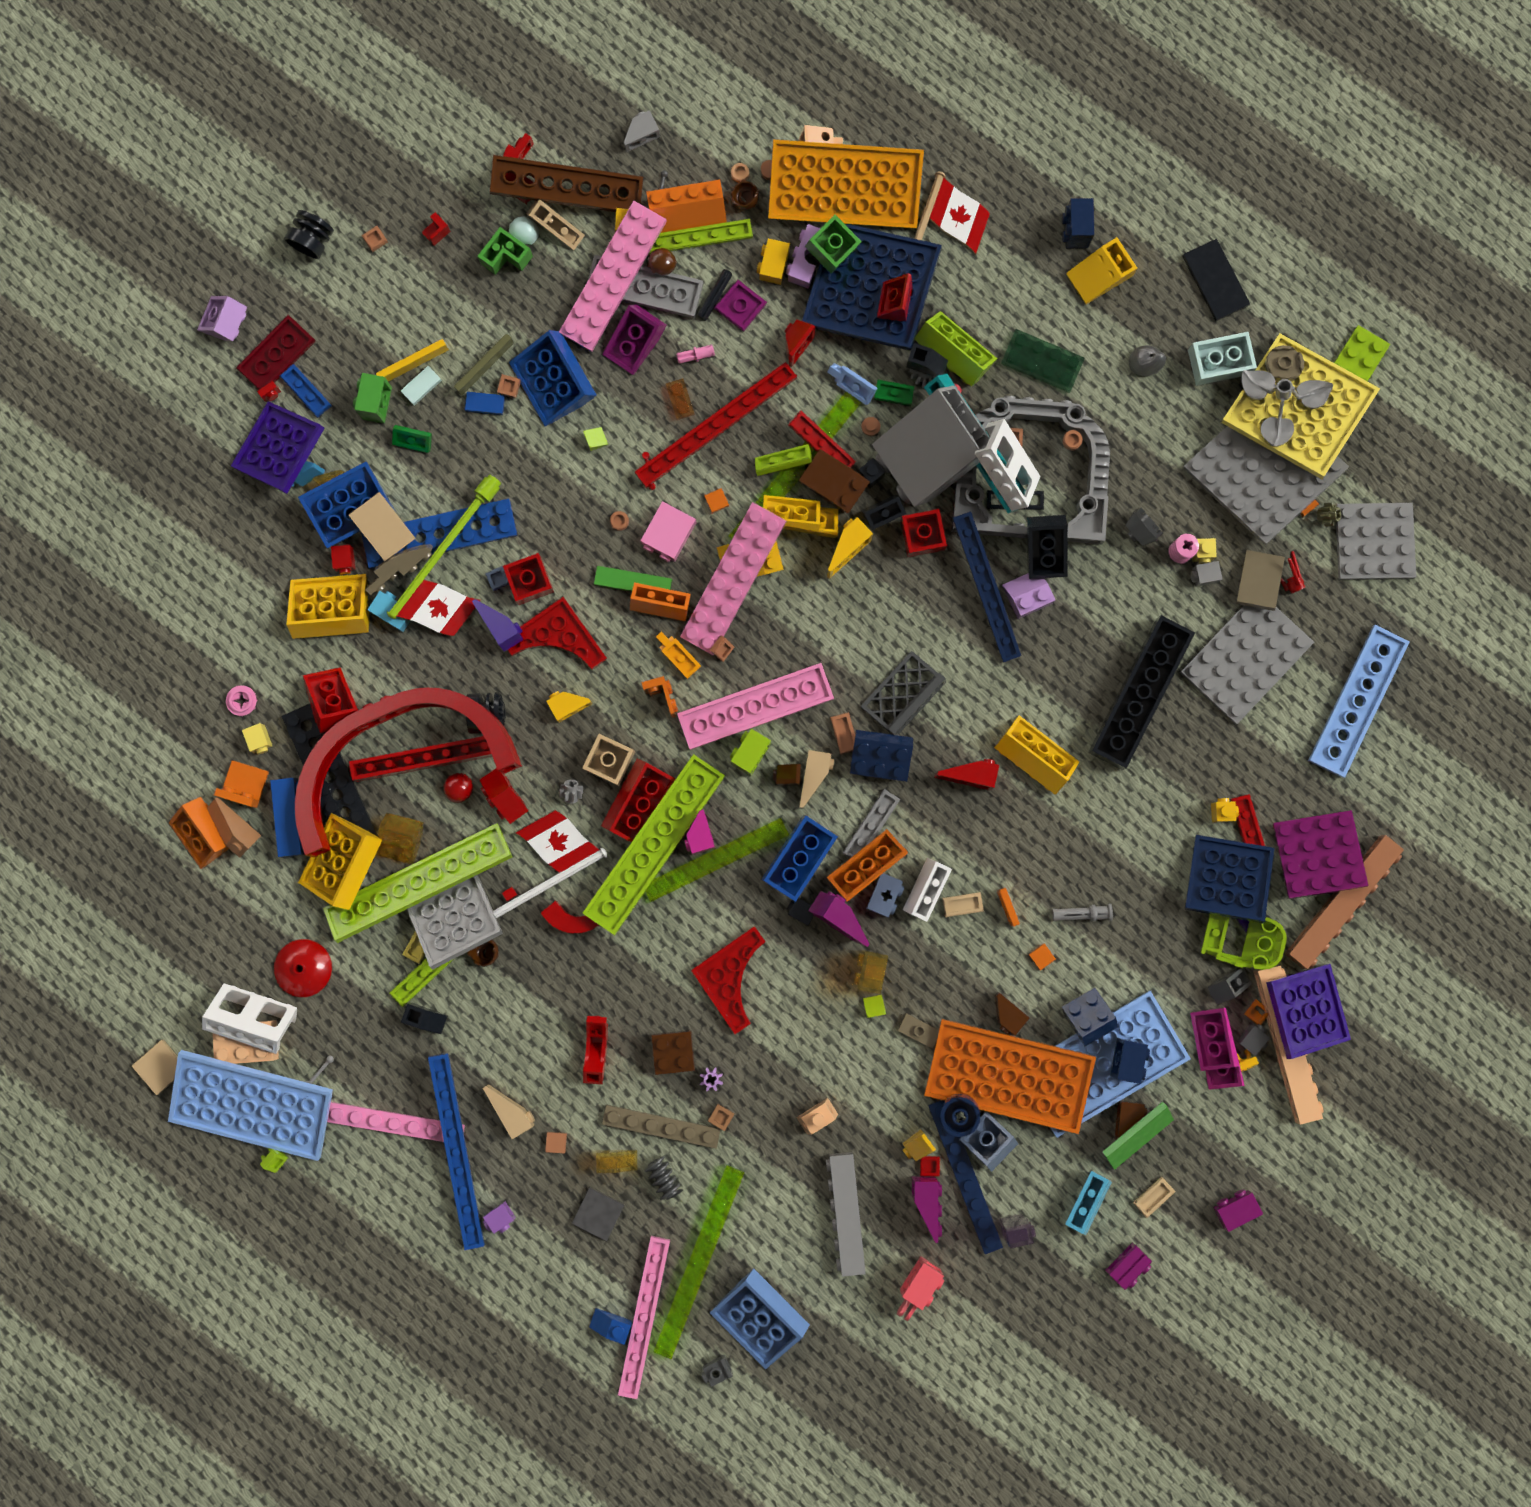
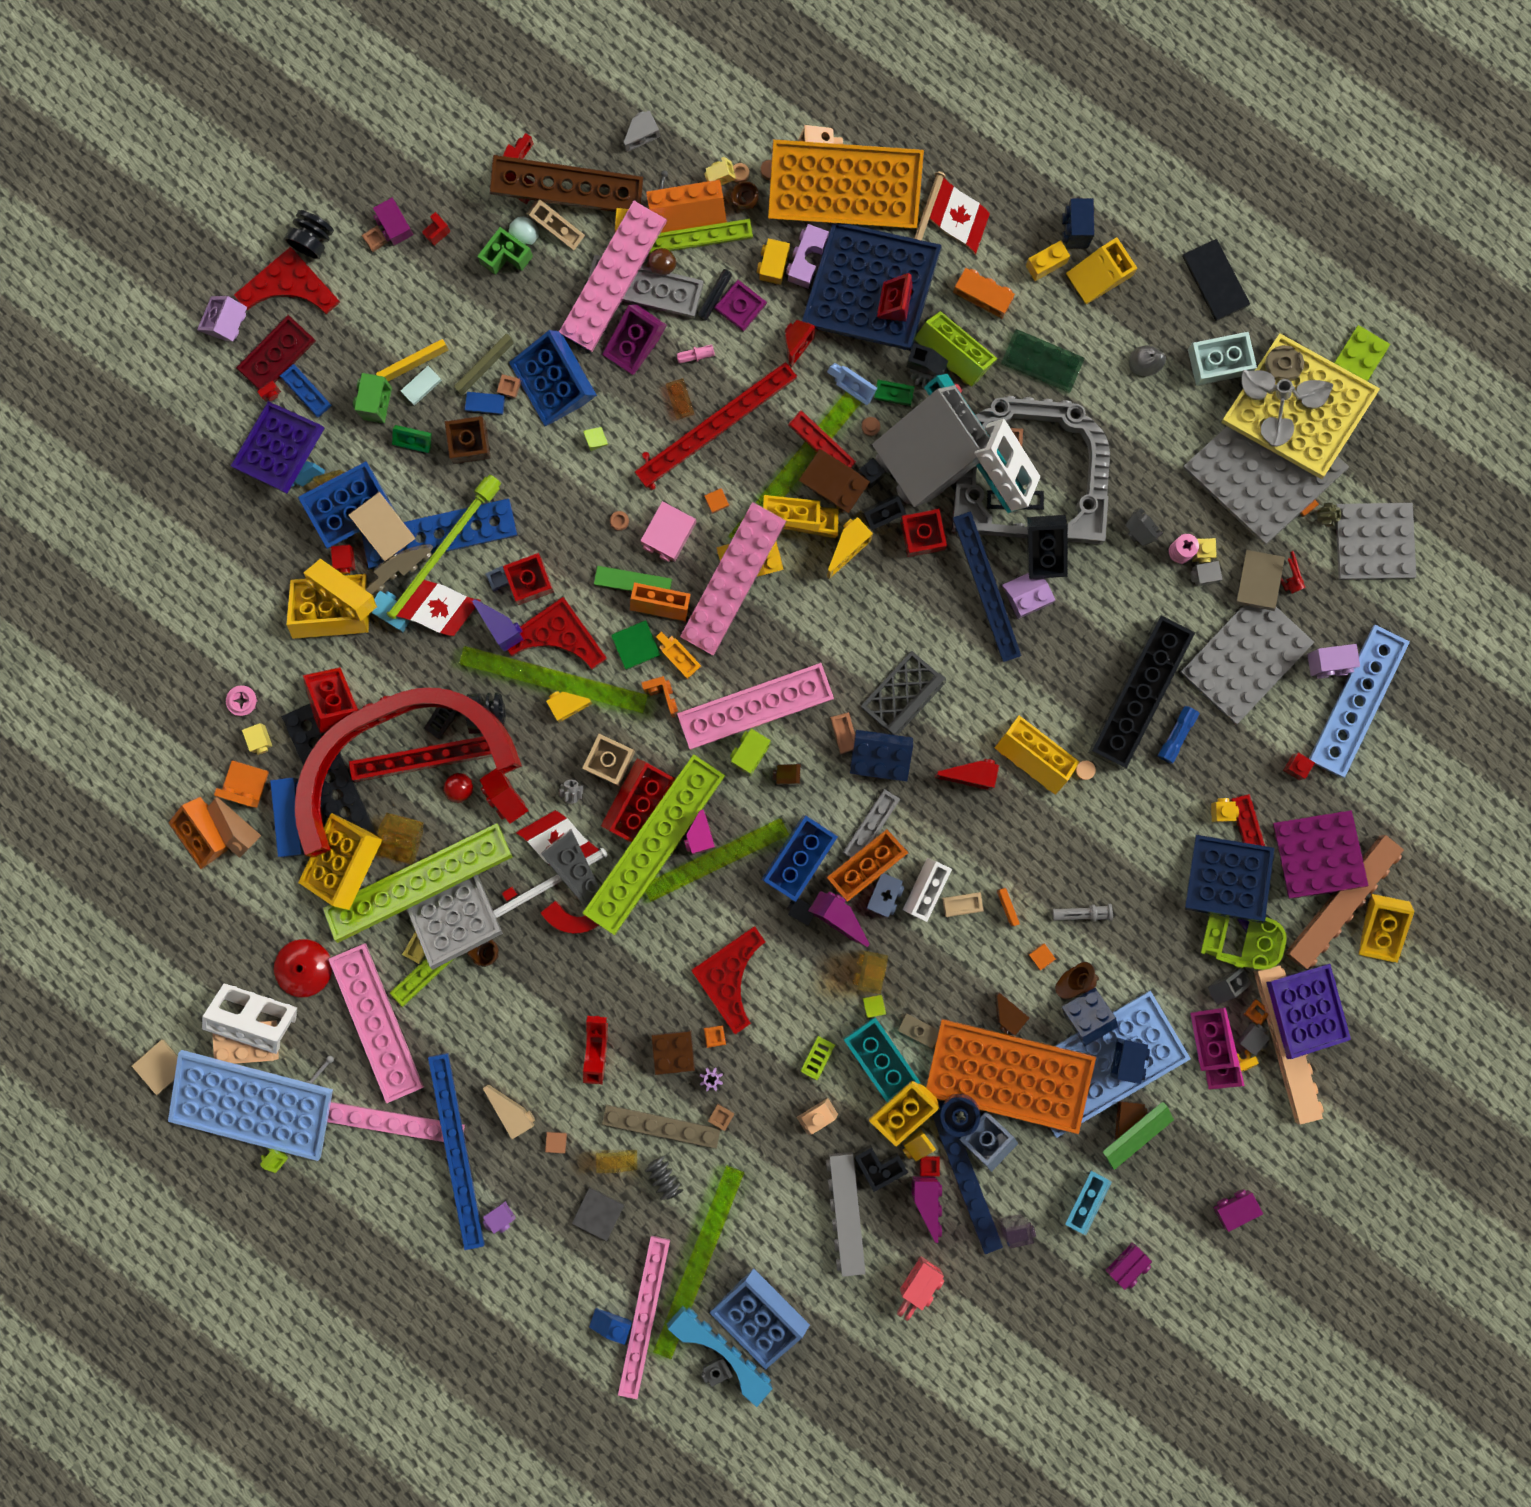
black slope [401,1003,448,1034] -> none
nougat tile [710,635,734,662] -> none
lime tile [755,444,812,476] -> none
tan slope [799,750,834,809] -> none
bright green brick [805,214,861,274] -> none
nougat tile [1062,430,1083,451] -> none
tan tile [1133,1176,1175,1218] -> none
none -> red plate [234,247,340,314]
none -> yellow brick [304,559,377,622]
none -> bright pink plate [328,944,424,1103]
none -> magenta brick [373,197,413,246]
none -> black slope [424,708,459,740]
none -> reddish brown brick [445,416,491,464]
none -> clear neon green plate [459,646,648,714]
none -> dark grey wing [541,829,599,907]
none -> green tile [611,620,661,670]
none -> dark azure arch [667,1306,773,1407]
none -> orange tile [704,1025,726,1048]
none -> light yellow brick [705,157,736,186]
none -> lime slope [800,1036,835,1080]
none -> teal brick [843,1017,921,1102]
none -> black brick [854,1145,908,1192]
none -> yellow slope [869,1081,939,1146]
none -> orange brick [953,268,1015,319]
none -> yellow brick [1026,240,1070,281]
none -> reddish brown piece [1055,962,1099,999]
none -> light nougat tile [1075,760,1096,780]
none -> blue axle [1158,706,1200,764]
none -> red brick [1283,752,1315,781]
none -> lavender brick [1307,644,1360,679]
none -> yellow slope [1359,894,1415,963]

